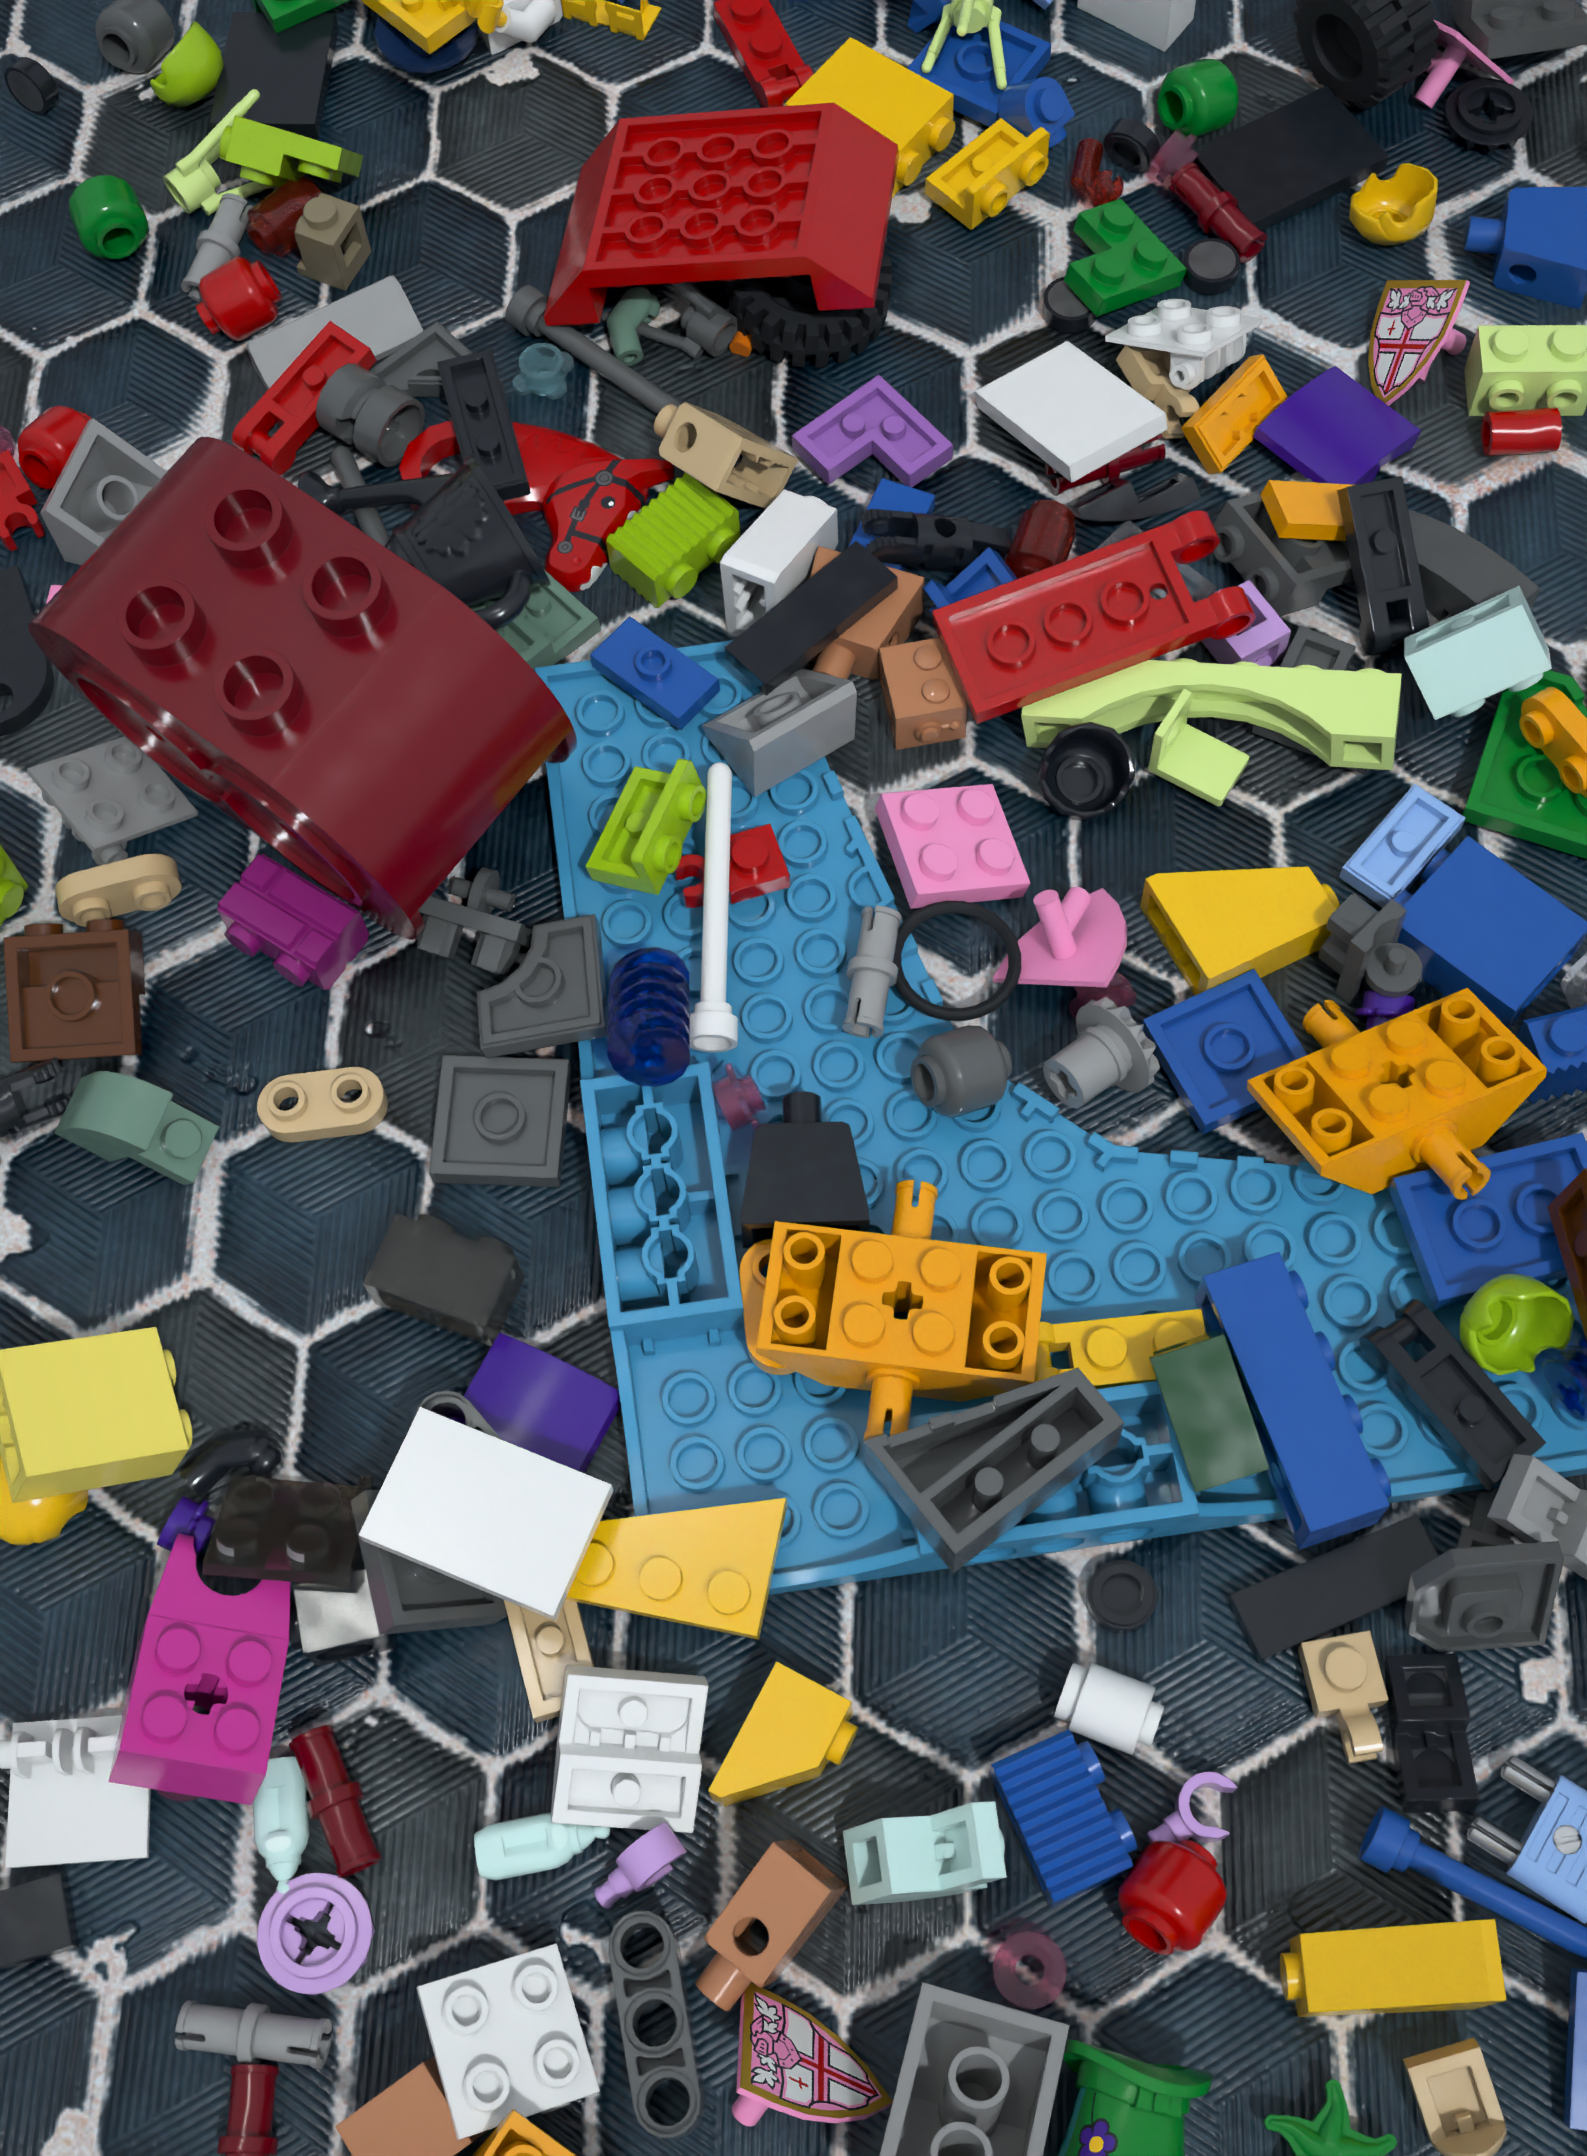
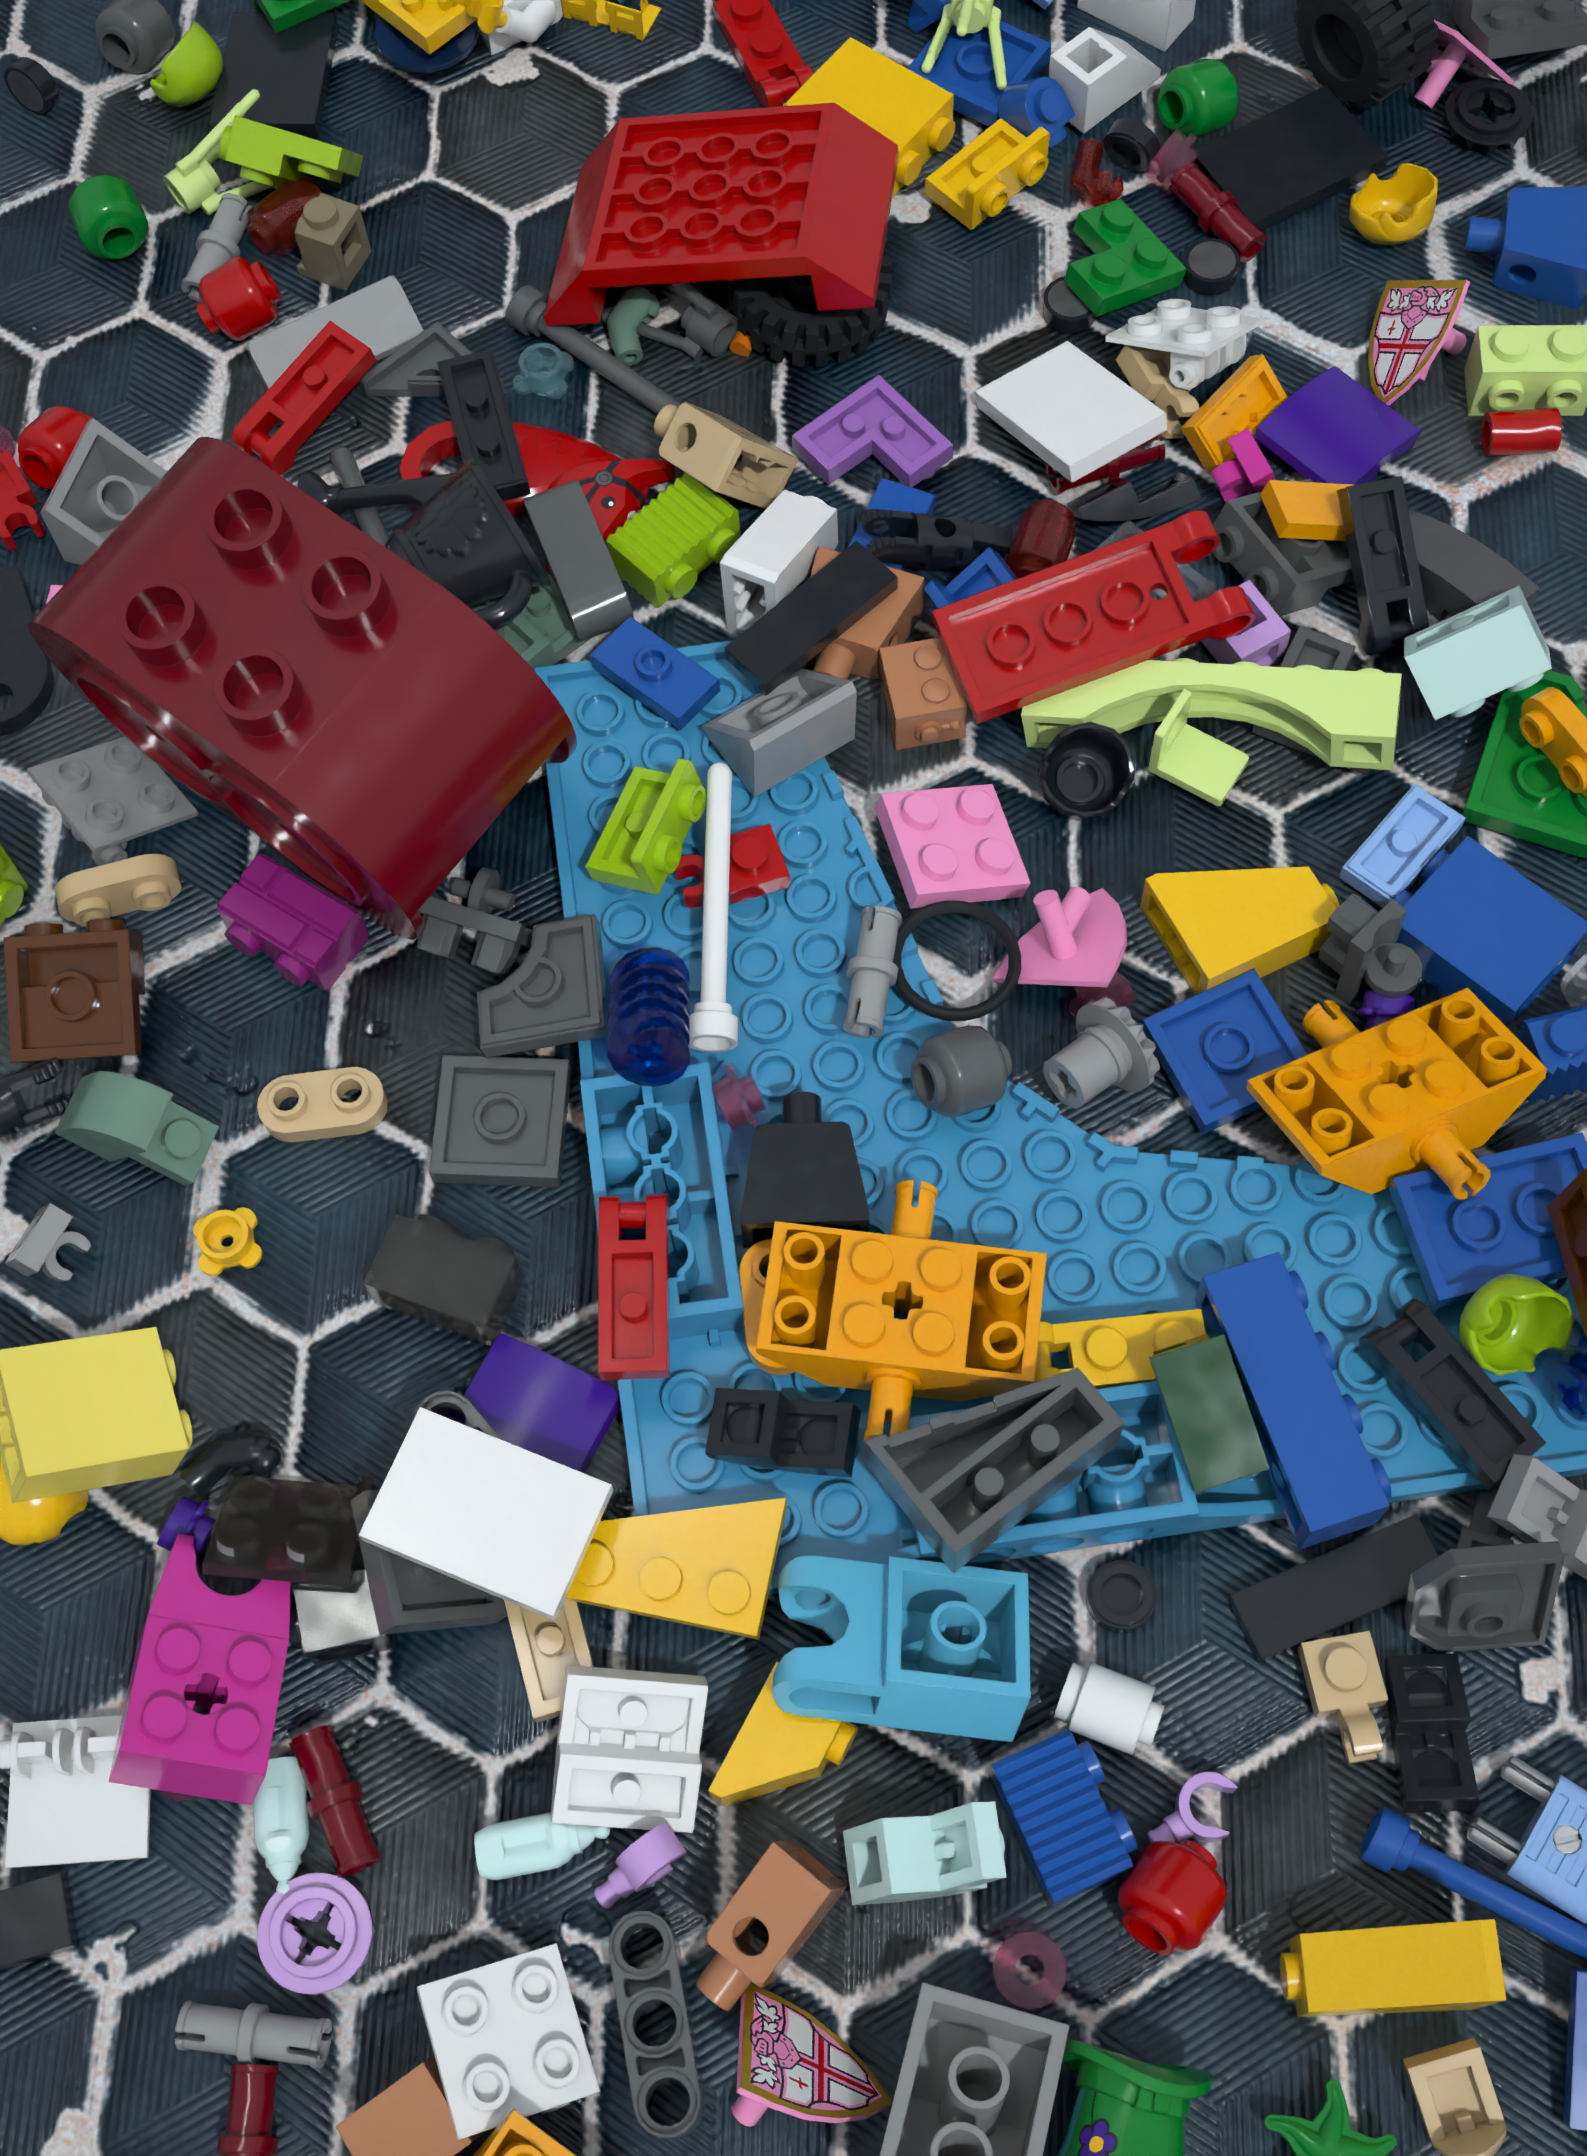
dark grey wheel [316,363,425,467] -> none
none -> light grey tile [5,1203,91,1282]
none -> yellow plate [193,1207,263,1276]
none -> dark grey beam [522,479,634,642]
none -> red plate [598,1193,670,1381]
none -> black slope [705,1388,861,1478]
none -> medium azure brick [773,1556,1031,1742]
none -> white slope [1049,27,1161,134]
none -> dark pink tile [1211,428,1276,503]

